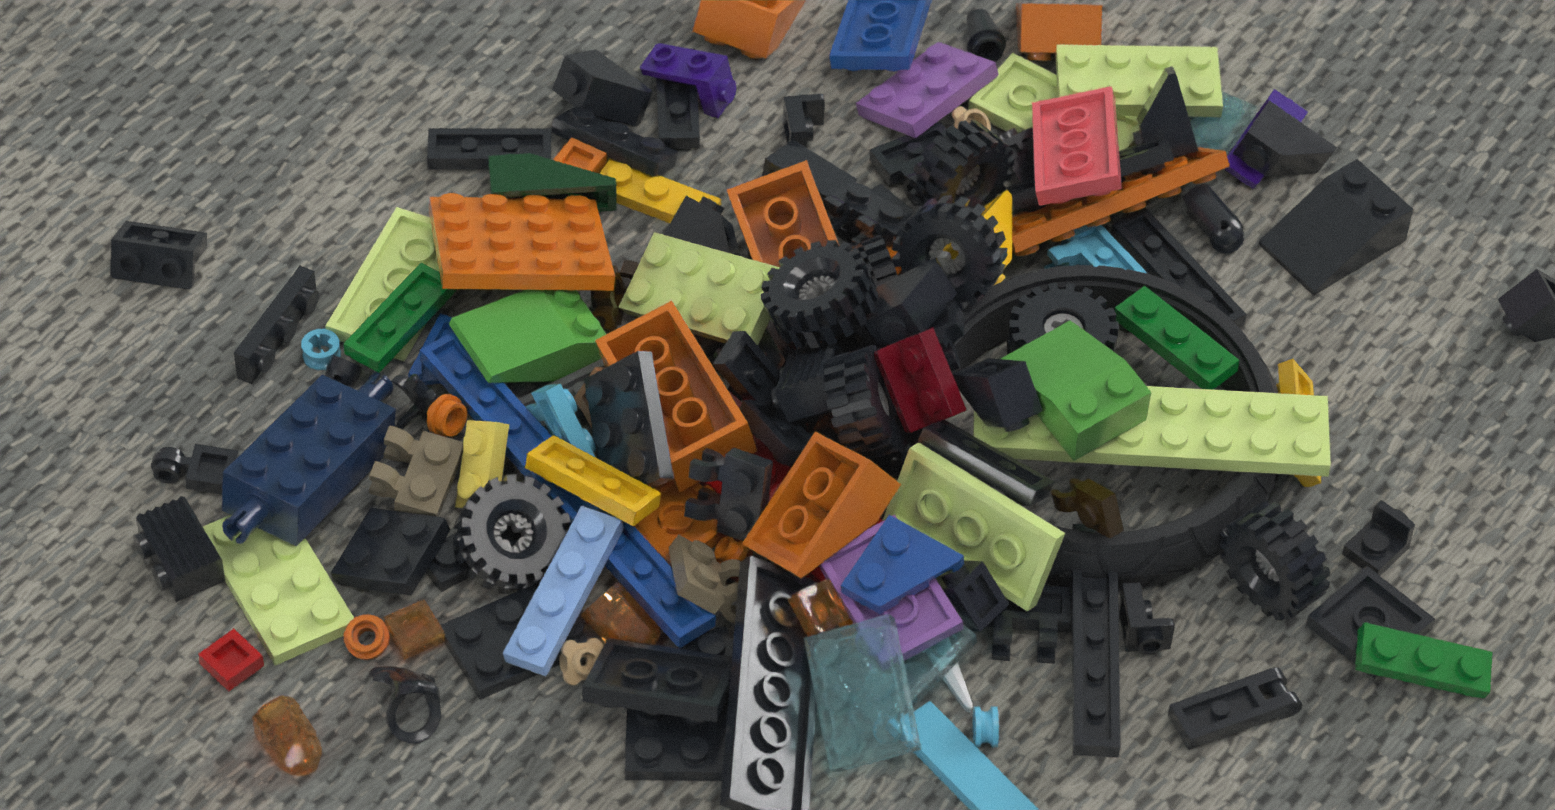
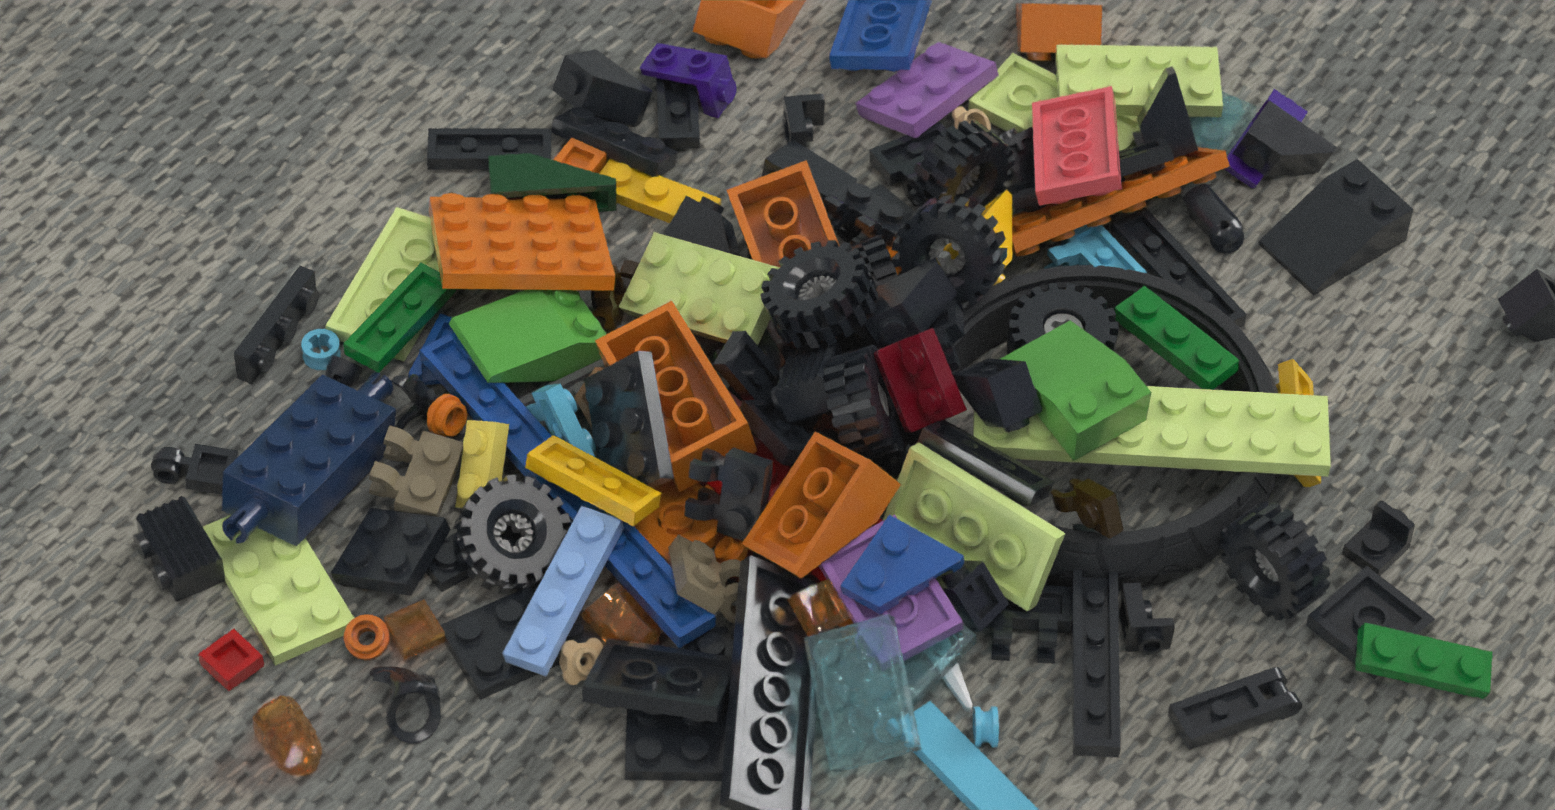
black bracket [110,221,207,289] -> none
black cone [967,9,1006,62] -> none

